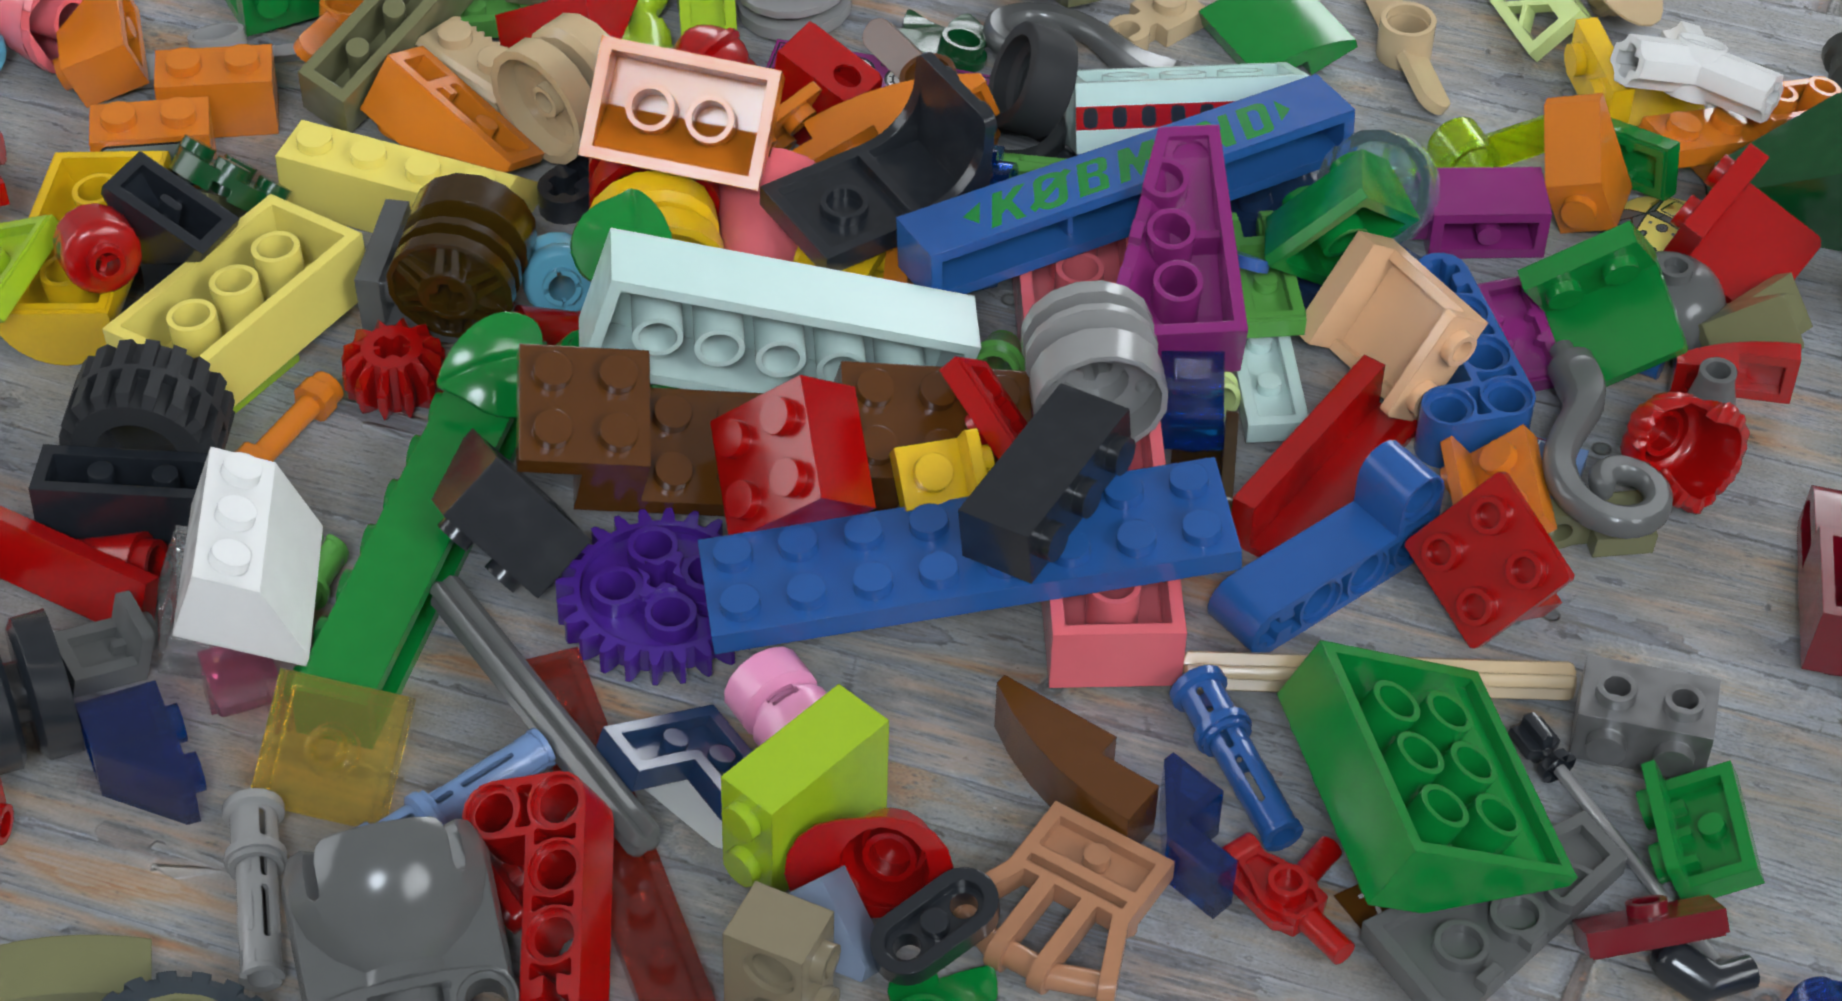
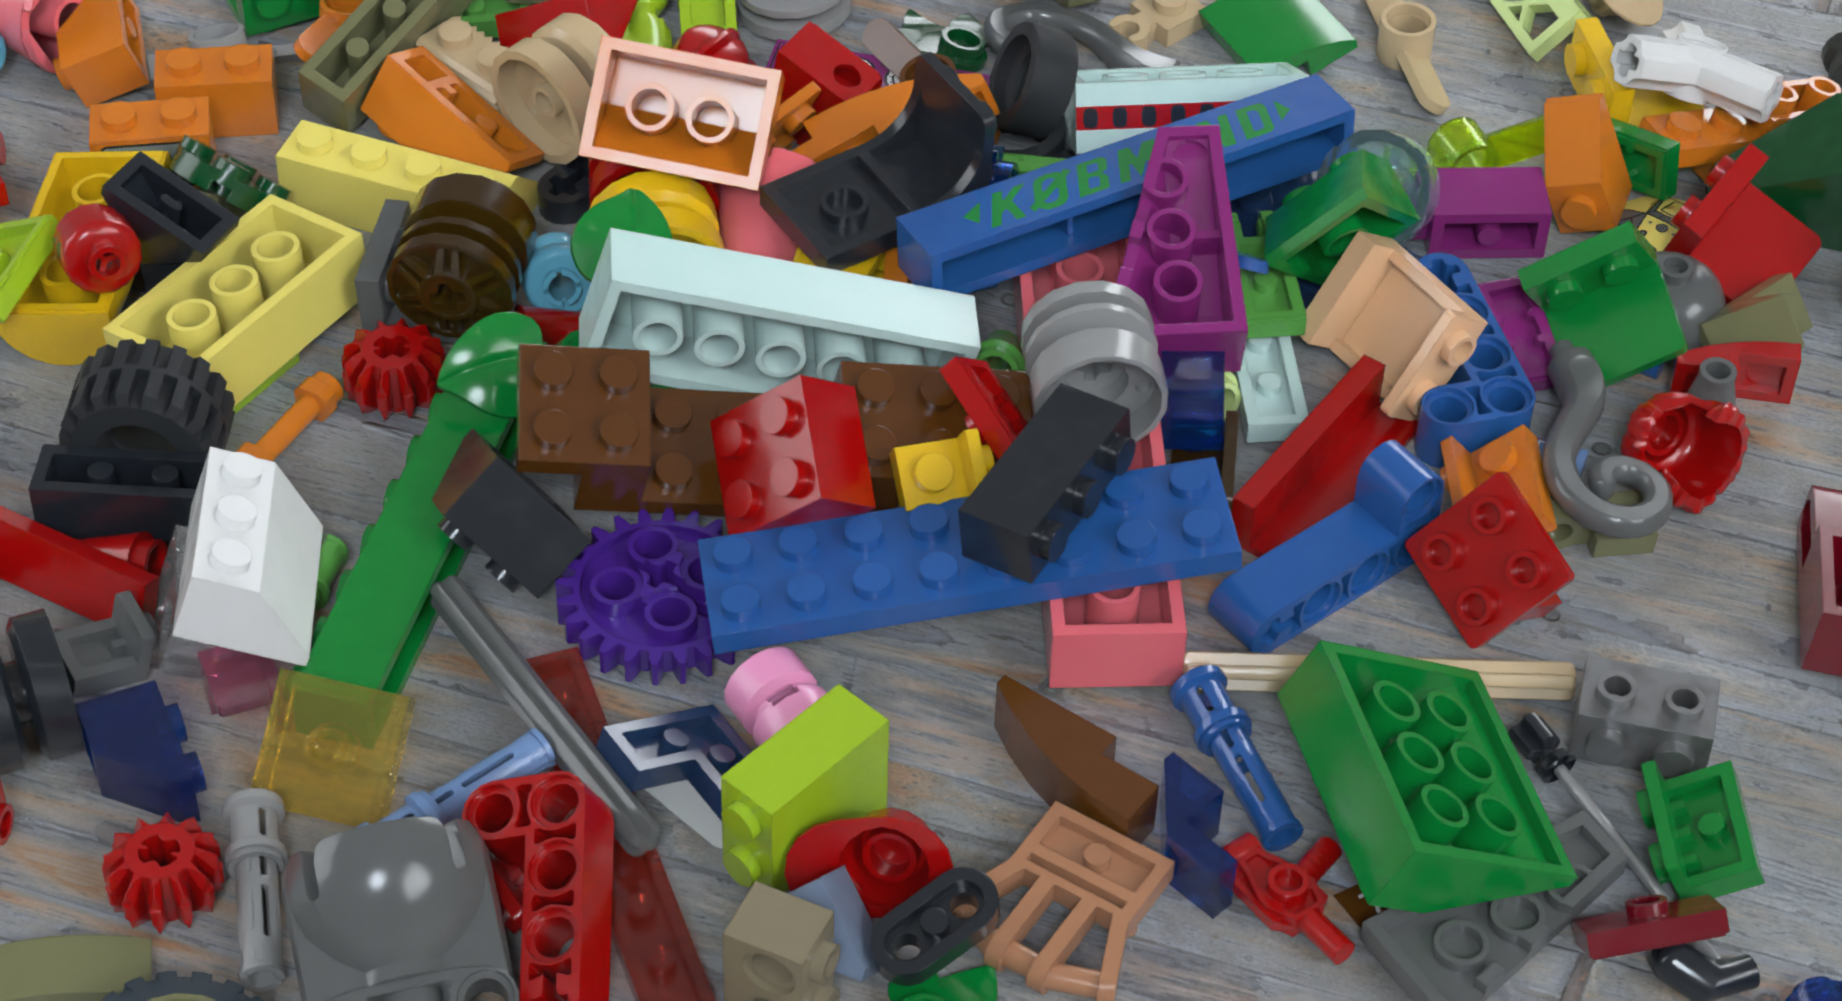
none -> red gear [102,811,225,935]

